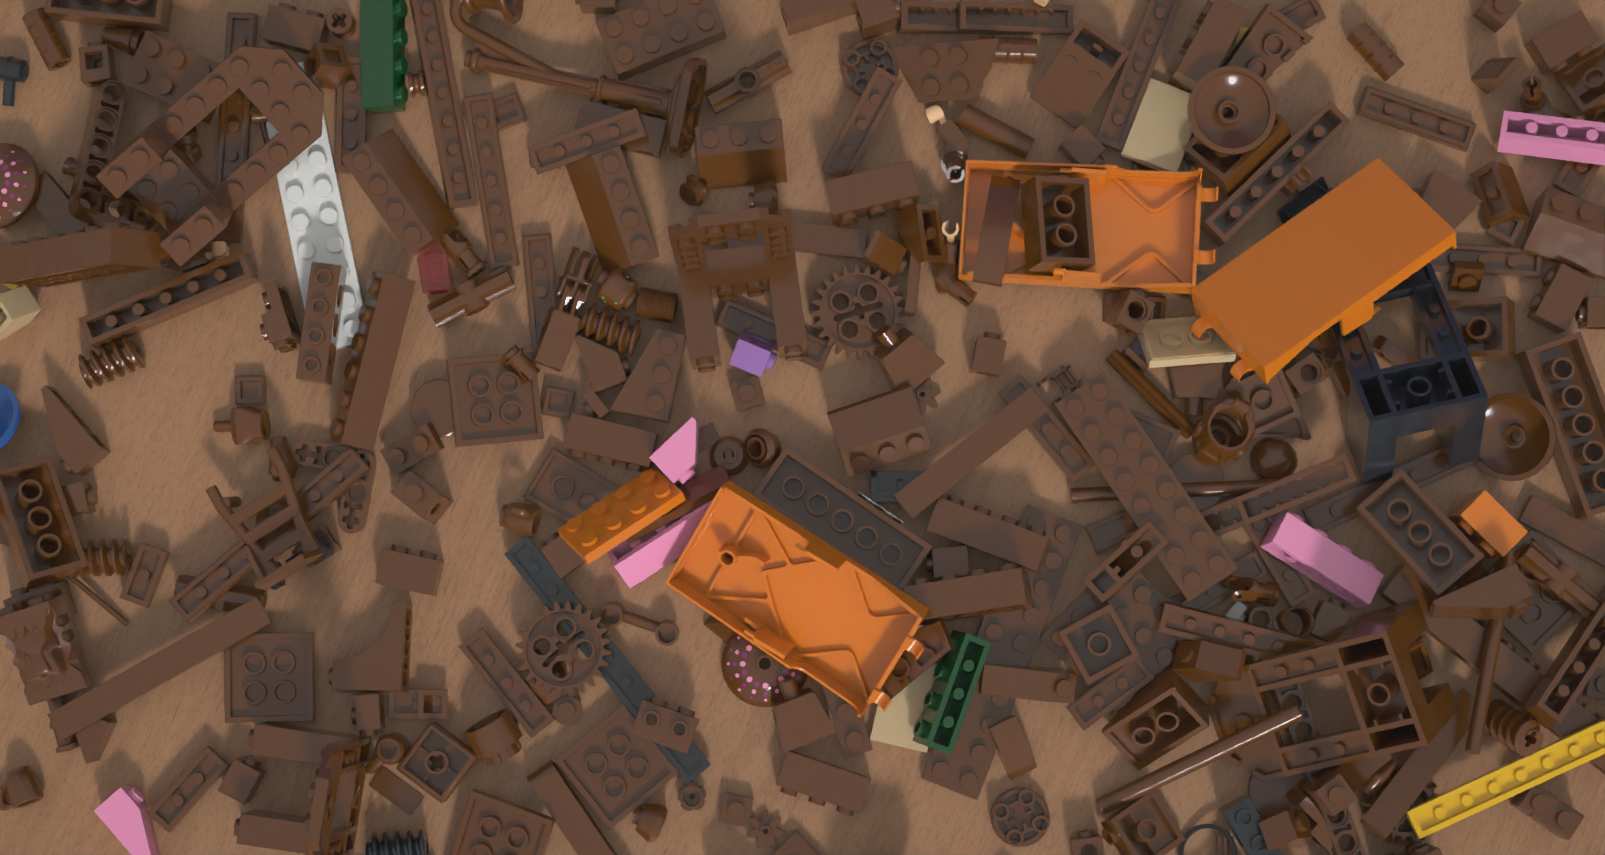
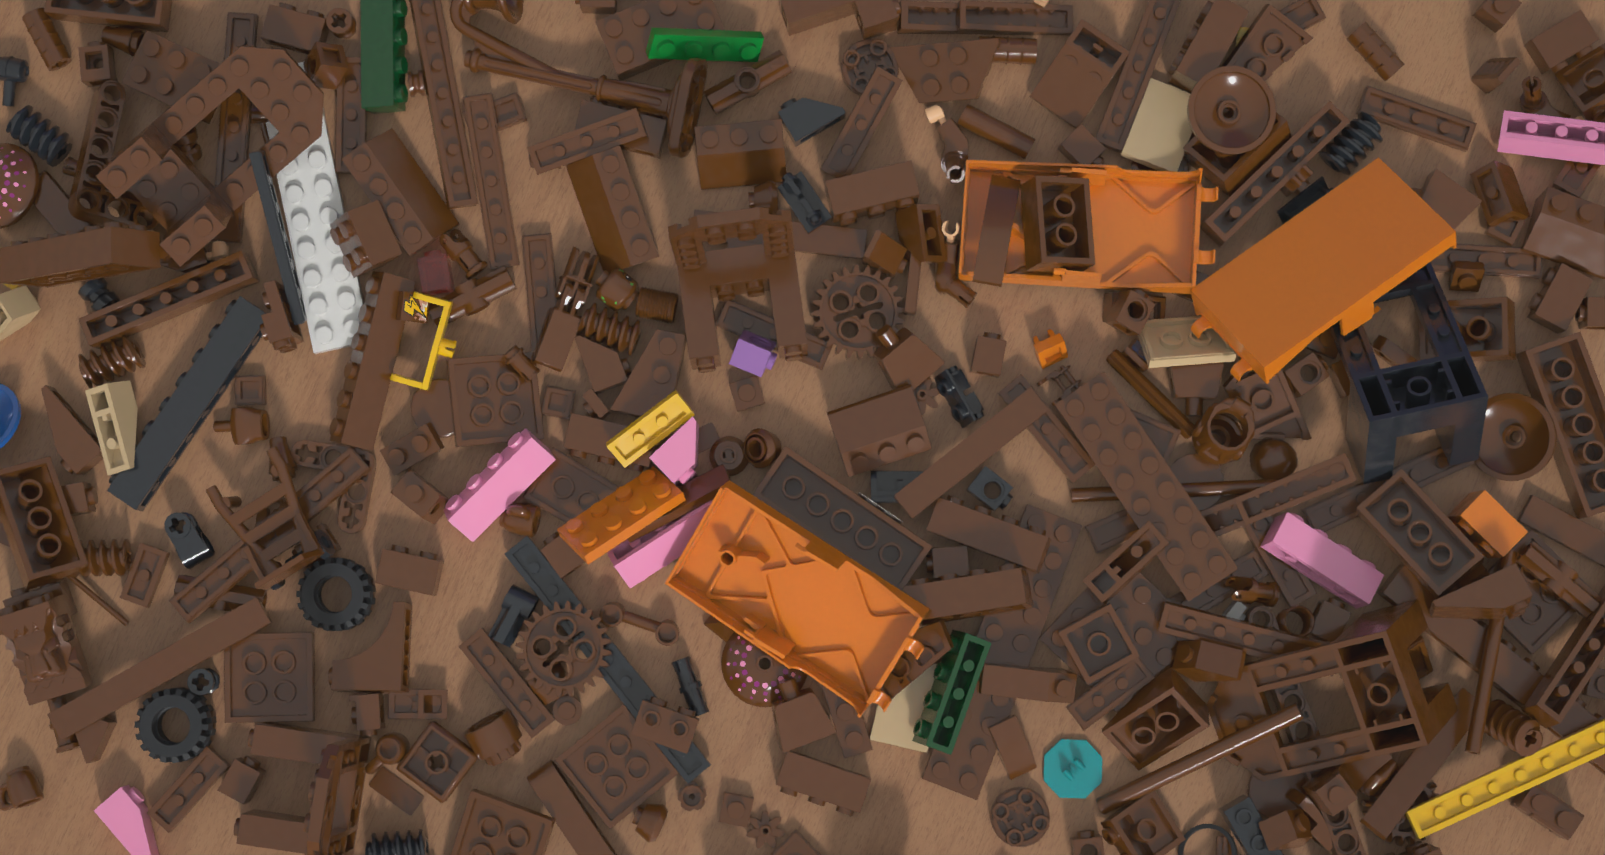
reddish brown brick [296,262,347,385] -> none
reddish brown plate [679,174,710,207] -> none
none -> black piece [6,105,72,167]
none -> black wheel [78,278,120,312]
none -> tan slope [85,380,138,476]
none -> black brick [107,296,266,511]
none -> black tyre [134,688,217,763]
none -> black piece [164,512,215,569]
none -> black bush [187,668,220,695]
none -> black tile [249,150,307,325]
none -> black tyre [296,557,376,631]
none -> reddish brown brick [330,200,402,278]
none -> yellow piece [390,292,457,390]
none -> tile [396,291,430,323]
none -> bright pink brick [443,428,556,542]
none -> black piece [488,584,539,648]
none -> yellow plate [606,390,695,468]
none -> green plate [646,27,764,62]
none -> black pin [672,656,709,717]
none -> black hinge [777,171,832,234]
none -> black slope [778,98,846,147]
none -> black hinge [934,365,985,428]
none -> black brick [966,466,1013,512]
none -> orange tile [1033,329,1068,369]
none -> teal piece [1043,739,1102,799]
none -> black piece [1319,111,1383,176]

